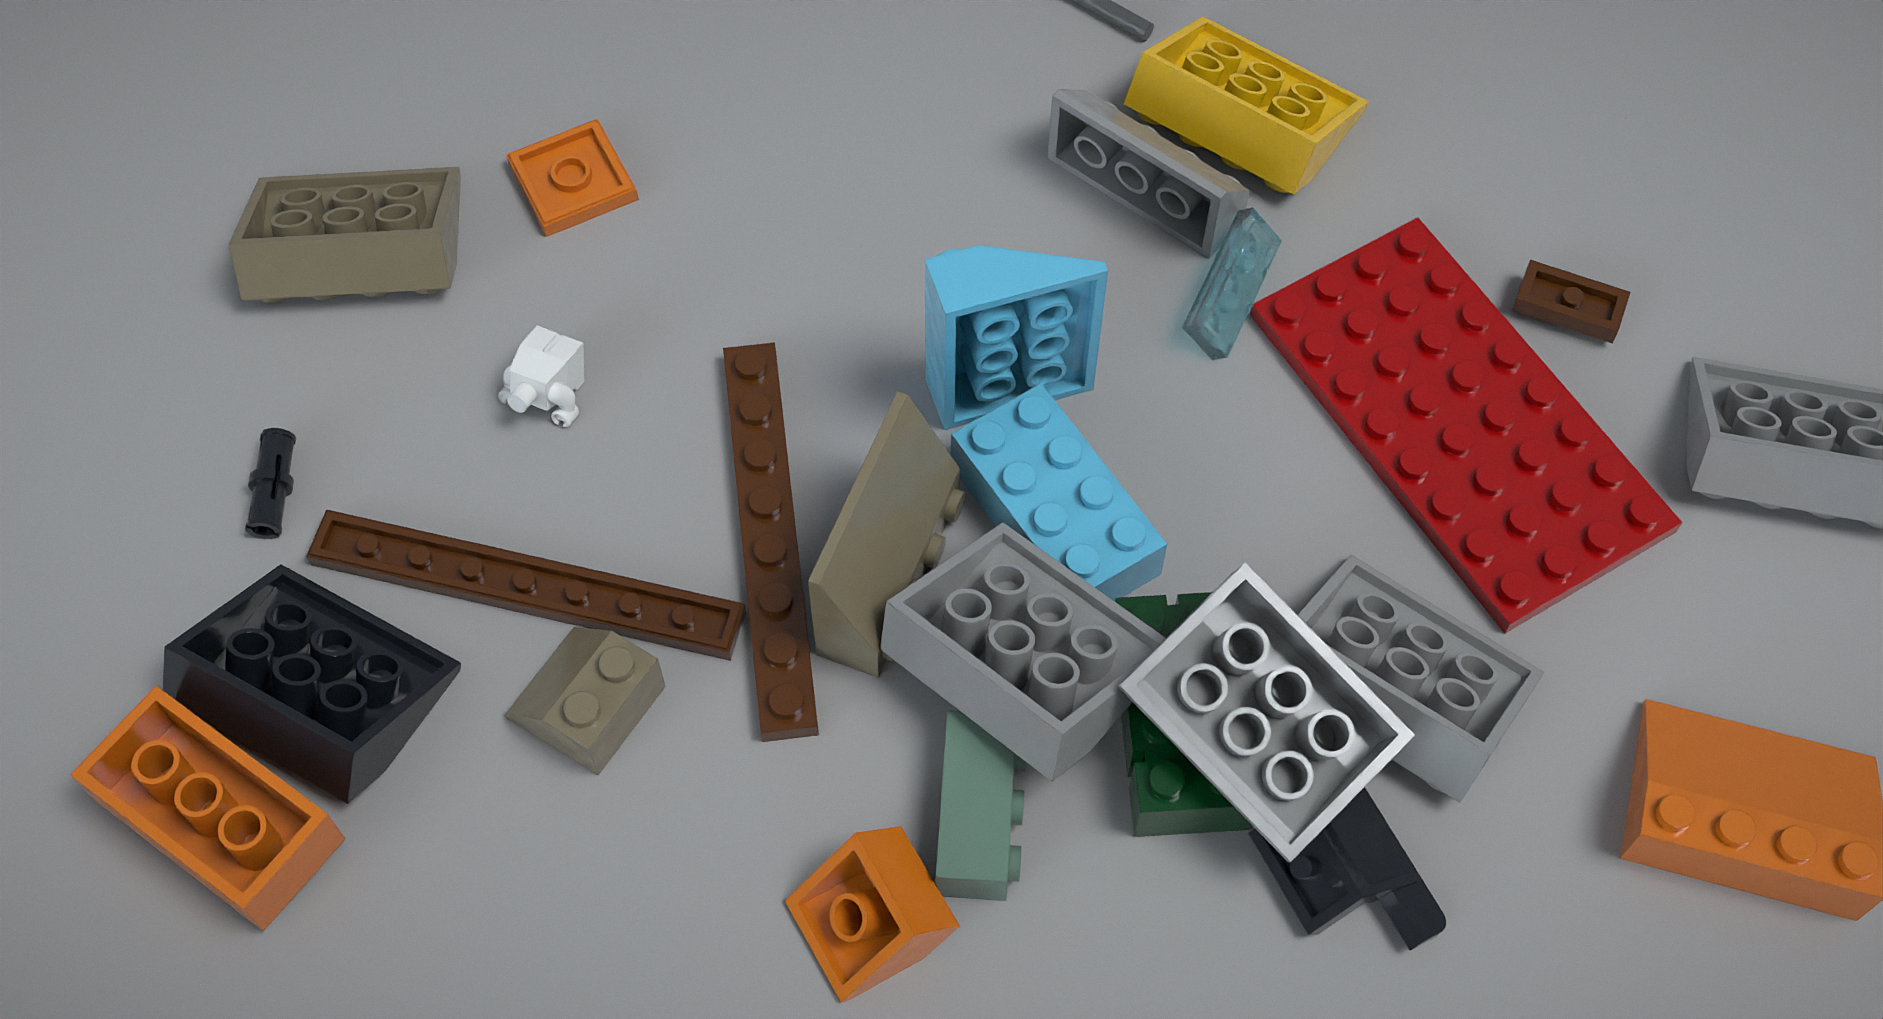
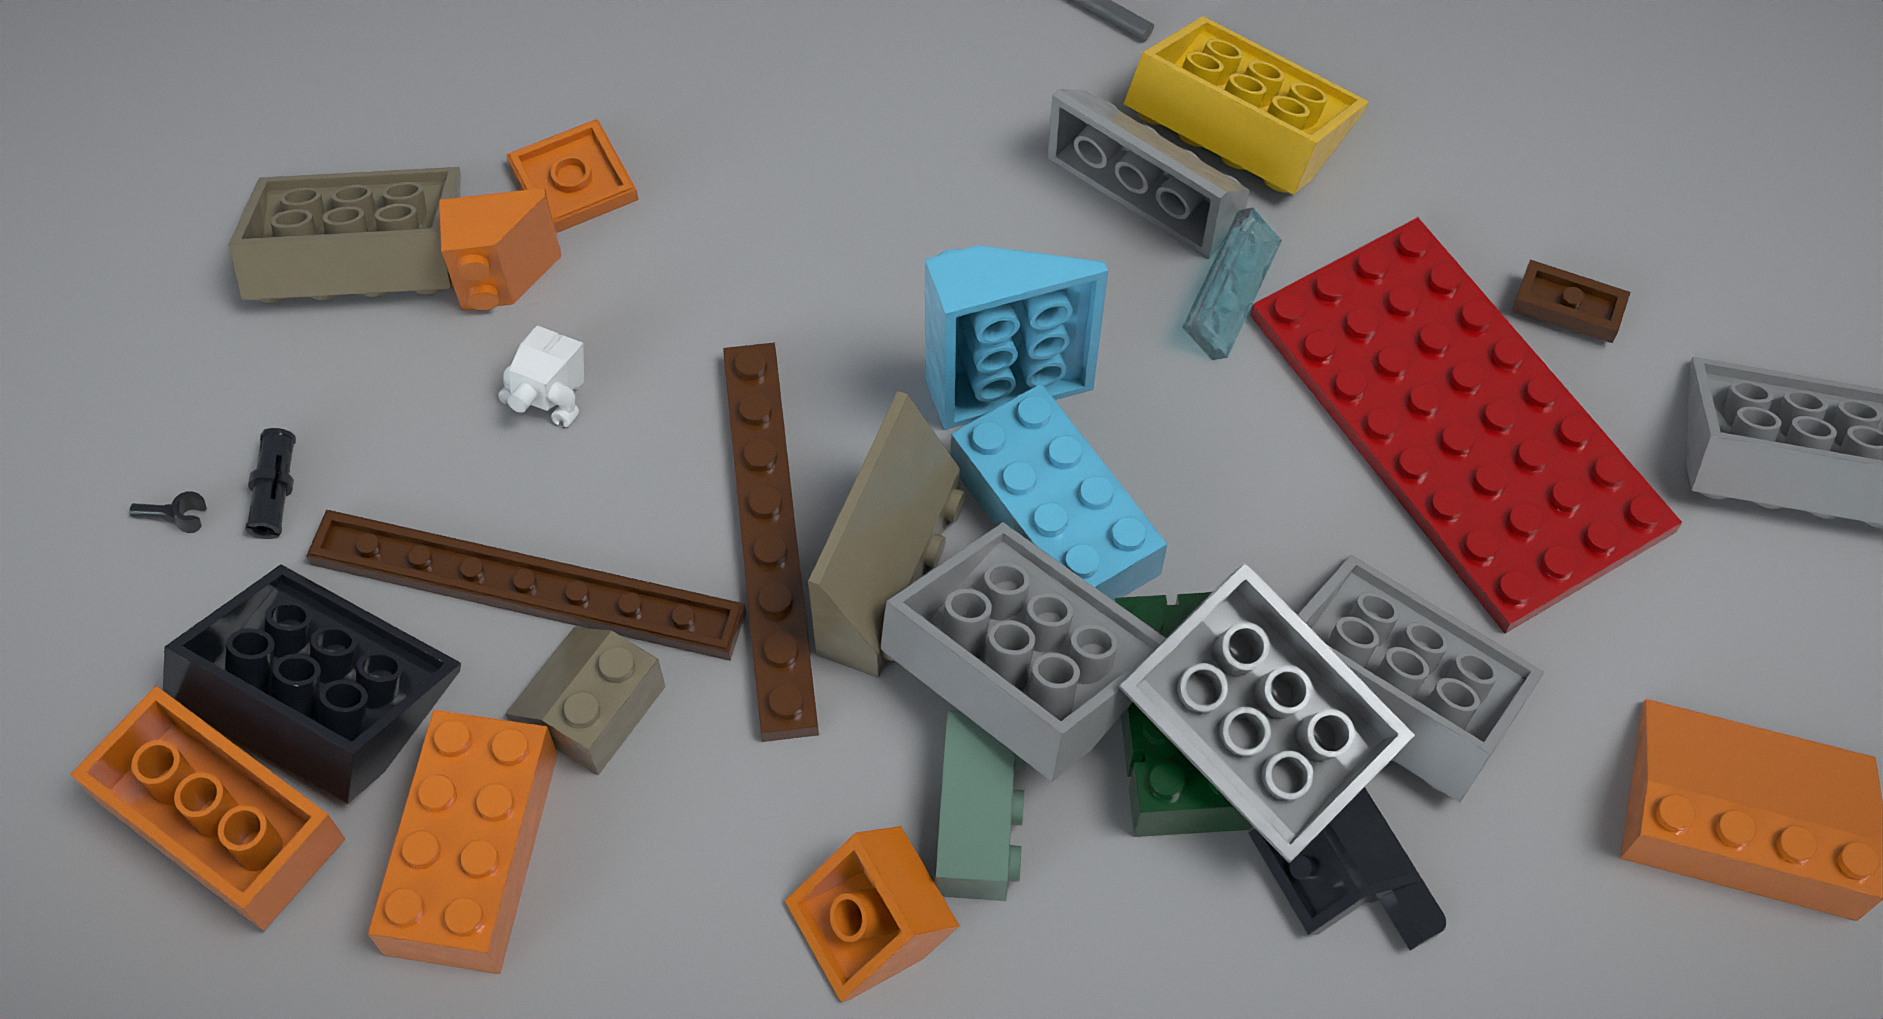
none -> black hand [130,491,207,533]
none -> orange brick [368,709,558,974]
none -> orange slope [439,188,561,310]

